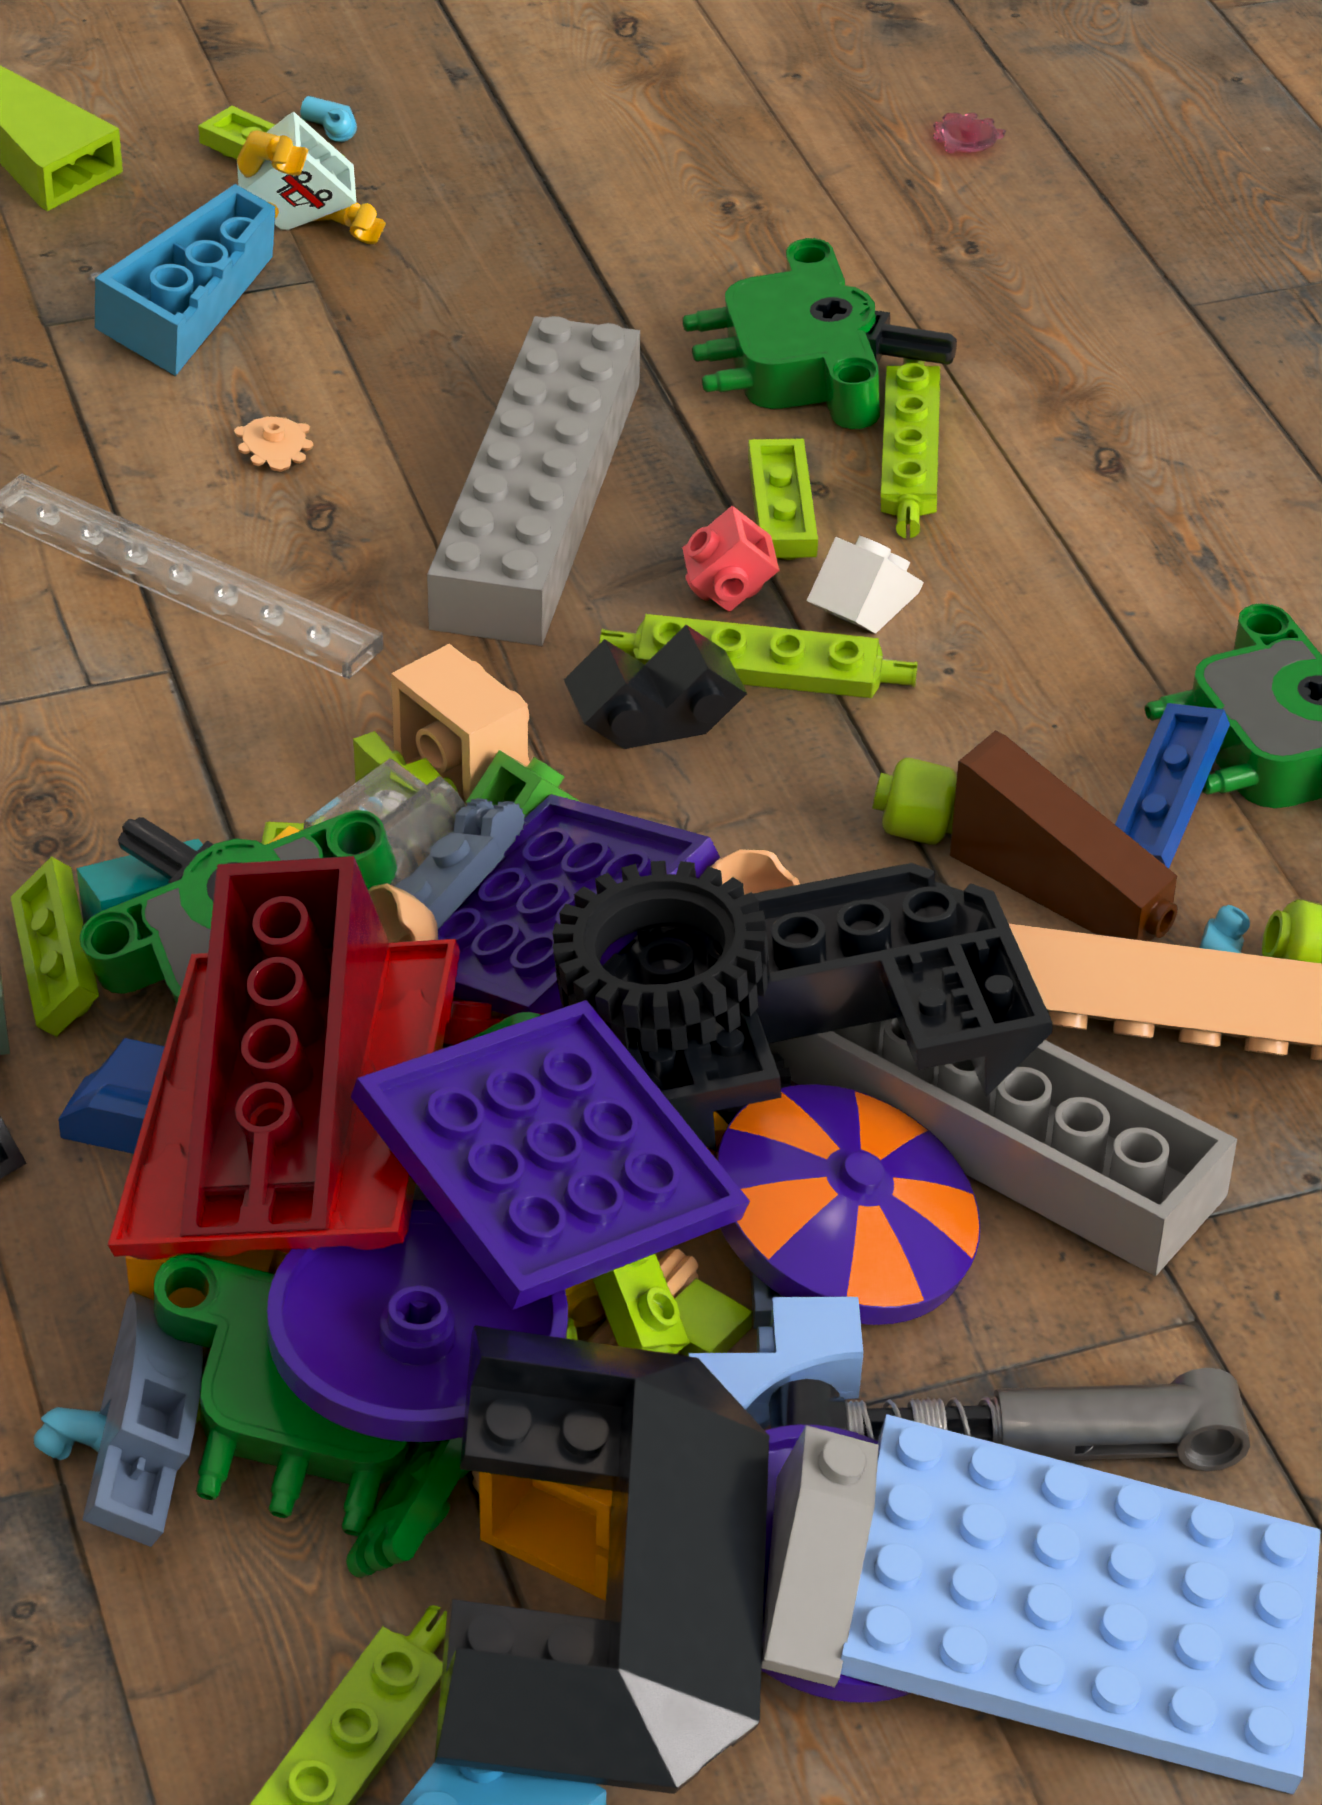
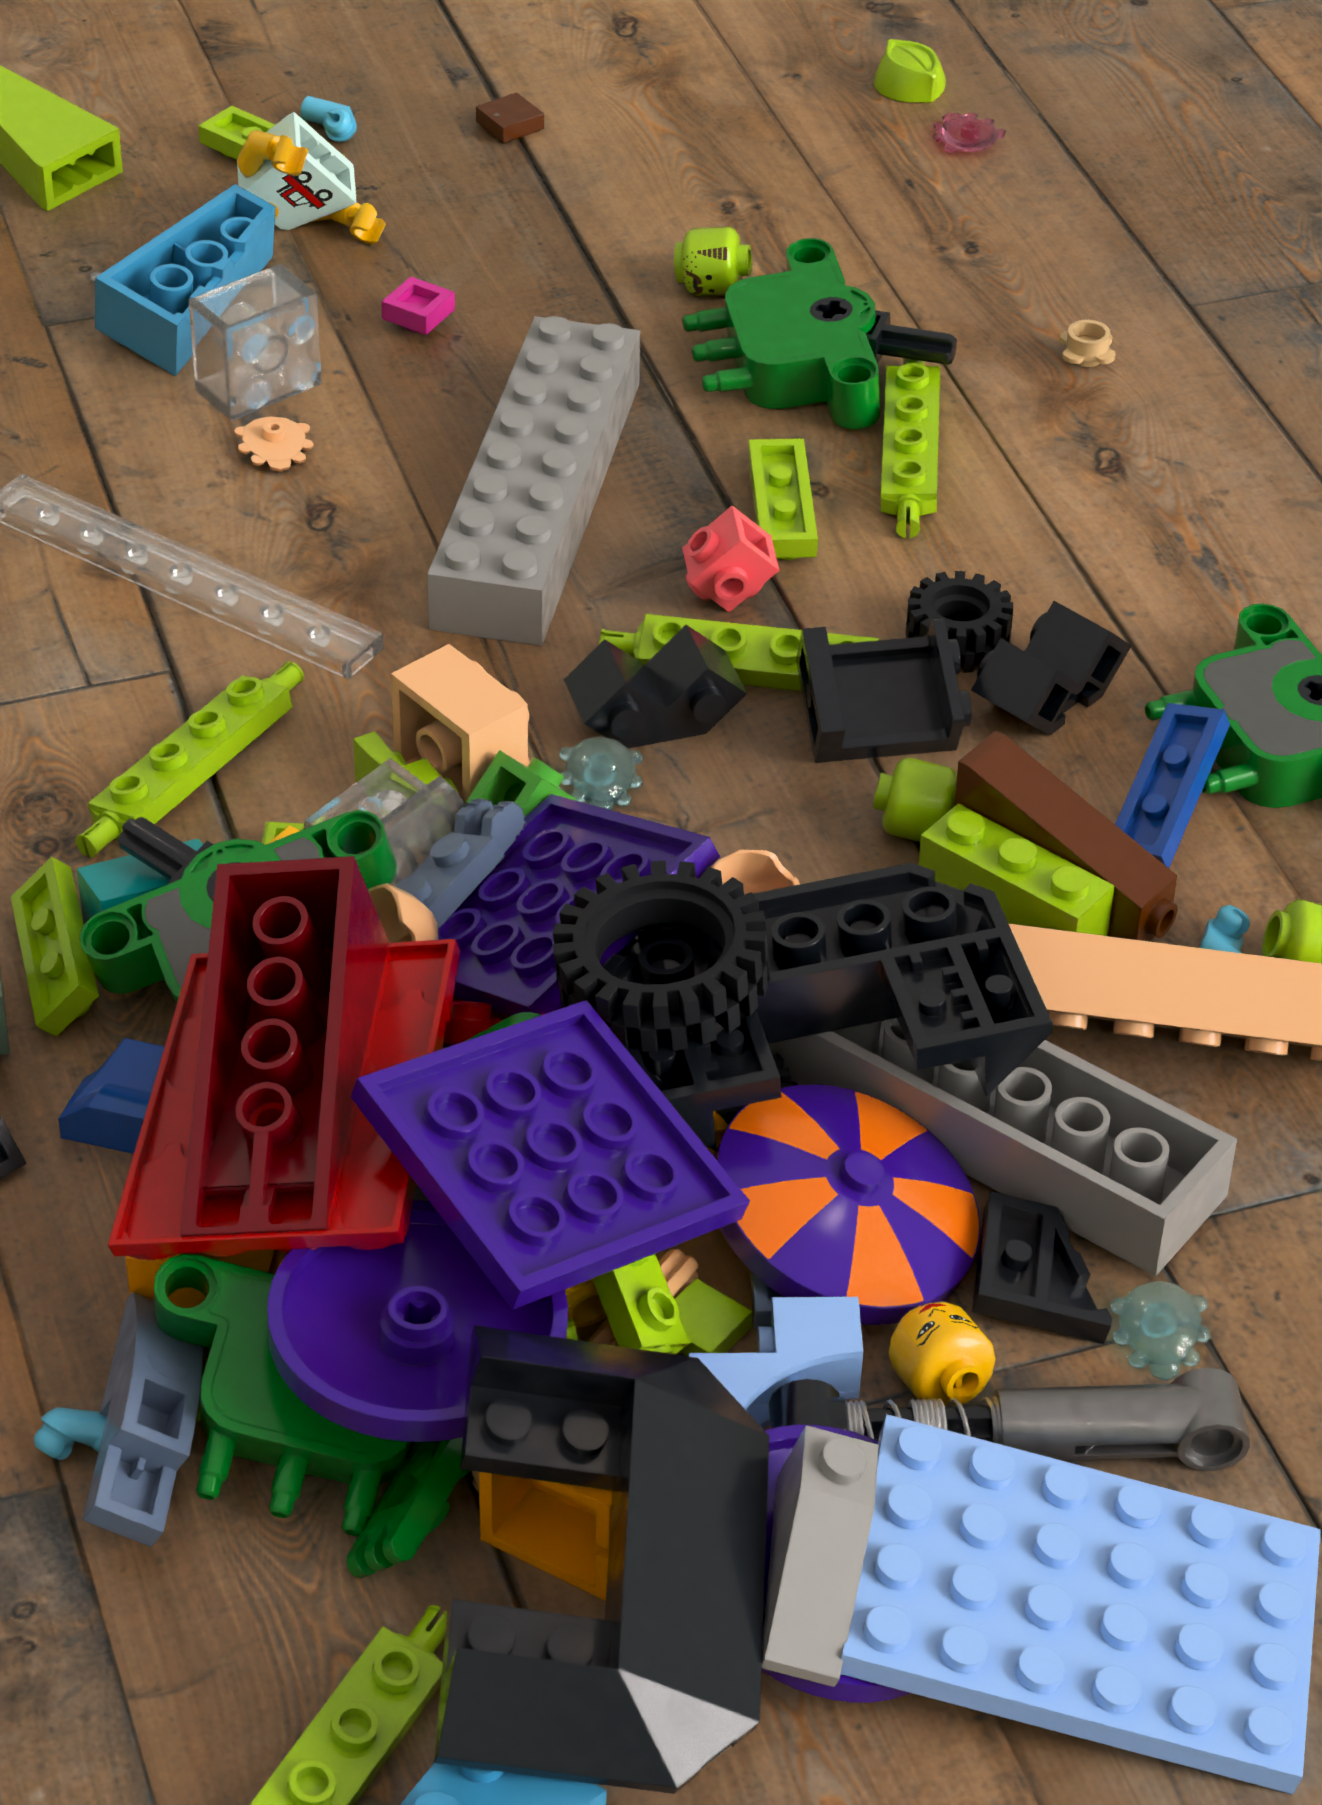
white slope [807,535,924,634] -> none
none -> lime plate [75,661,304,858]
none -> clear brick [189,264,322,421]
none -> dark pink plate [381,276,455,335]
none -> reddish brown tile [476,92,544,143]
none -> clear light blue piece [559,736,643,810]
none -> lime head [674,227,752,296]
none -> black panel [796,619,972,763]
none -> lime hat [873,39,946,103]
none -> yellow head [888,1301,996,1406]
none -> black tyre [906,571,1014,673]
none -> lime brick [918,803,1115,936]
none -> black brick [971,601,1132,735]
none -> black wing [972,1191,1112,1344]
none -> tan plate [1060,320,1116,367]
none -> clear light blue piece [1110,1281,1211,1381]

